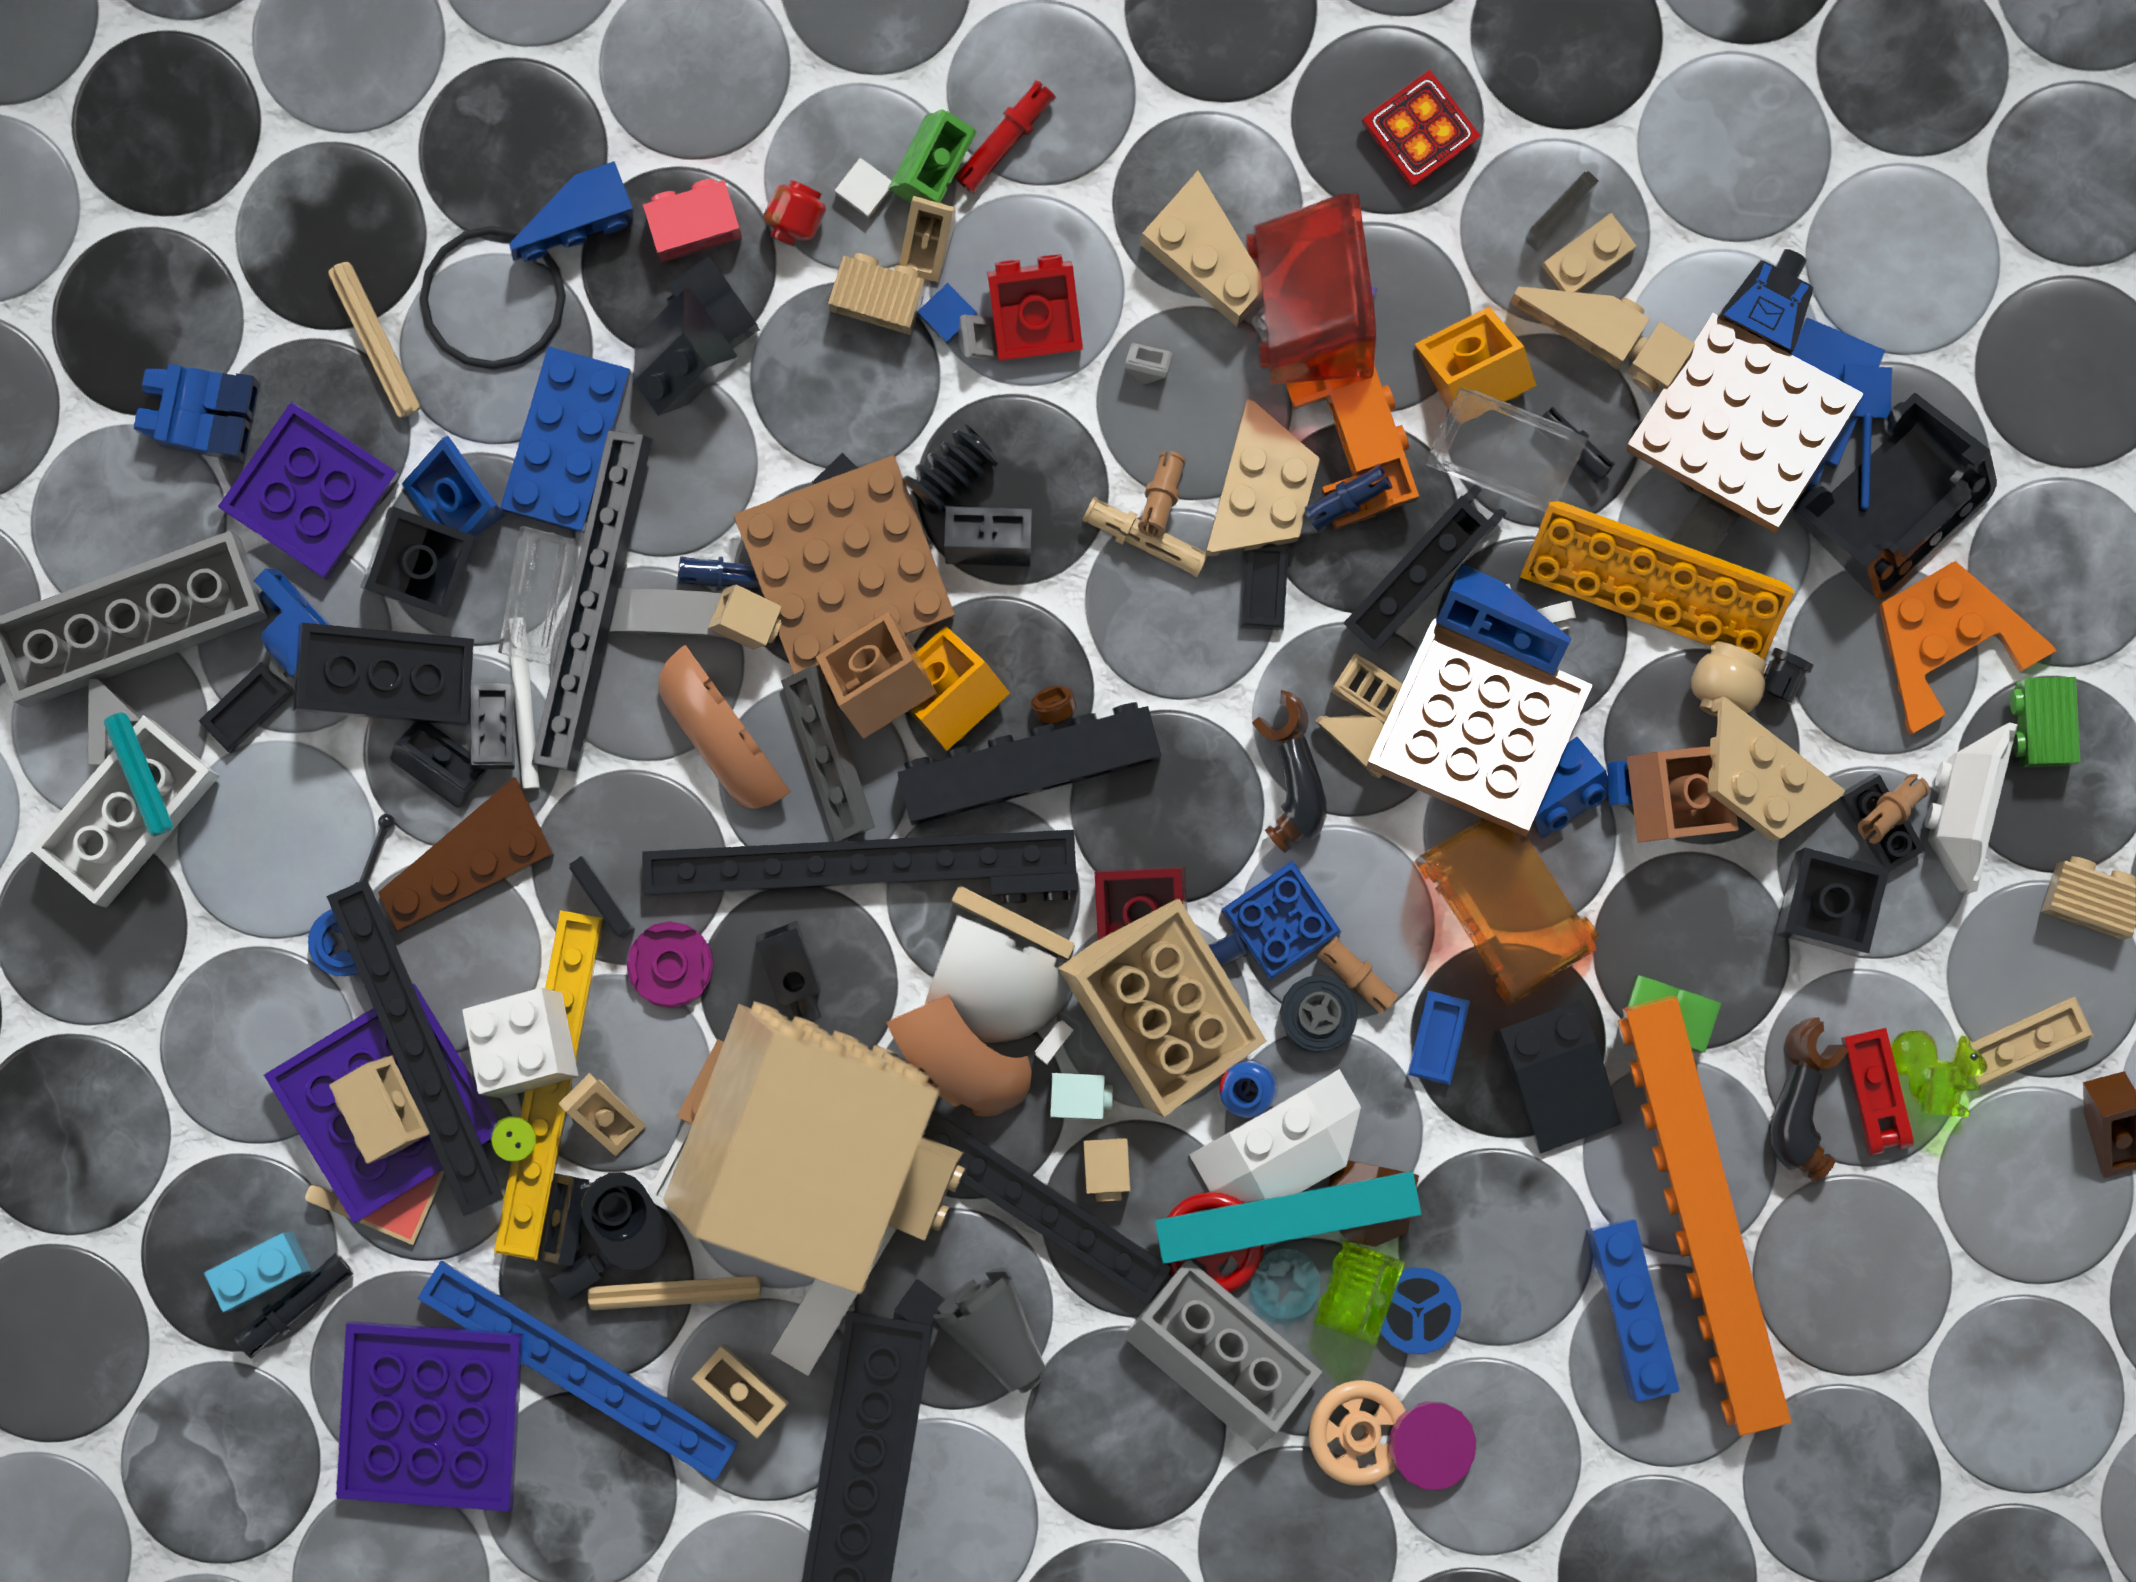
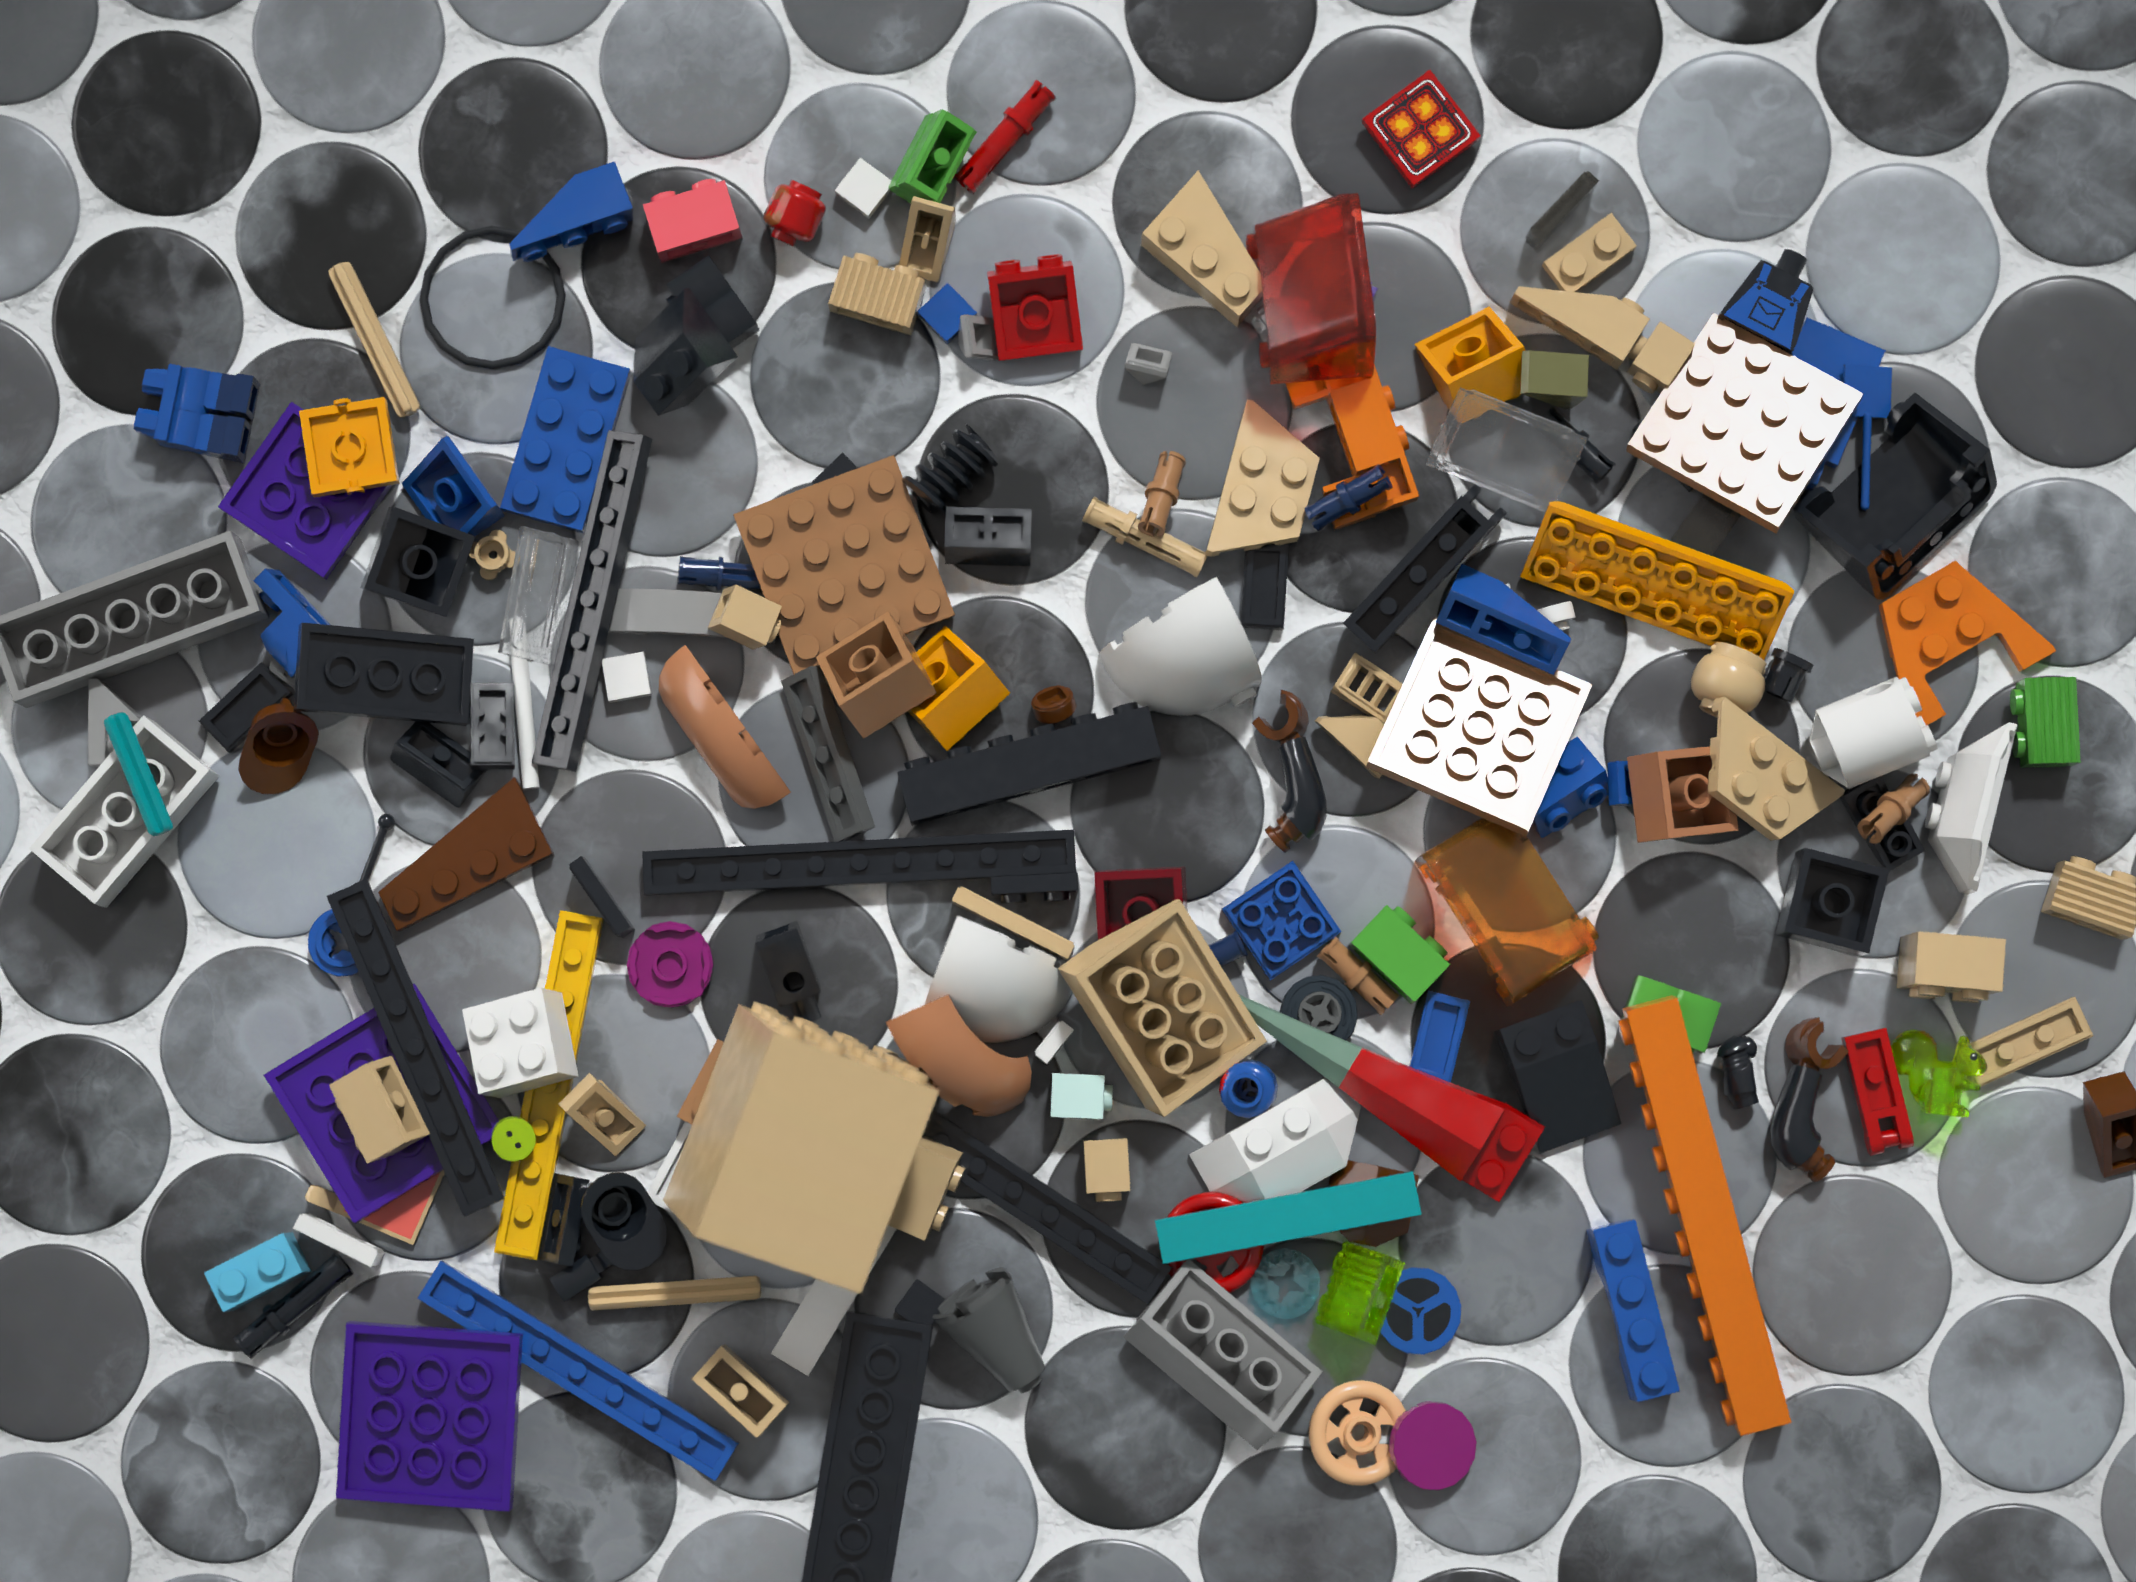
none -> reddish brown piece [238,698,319,794]
none -> white tile [293,1213,385,1267]
none -> light orange plate [299,397,400,497]
none -> tan plate [469,530,519,580]
none -> white tile [602,652,652,703]
none -> white brick [1098,577,1262,716]
none -> red plate [1238,994,1545,1202]
none -> bright green brick [1348,905,1450,1004]
none -> olive slope [1520,350,1589,409]
none -> black arm [1716,1036,1759,1110]
none -> white cylinder [1809,677,1938,789]
none -> tan brick [1897,931,2006,1003]

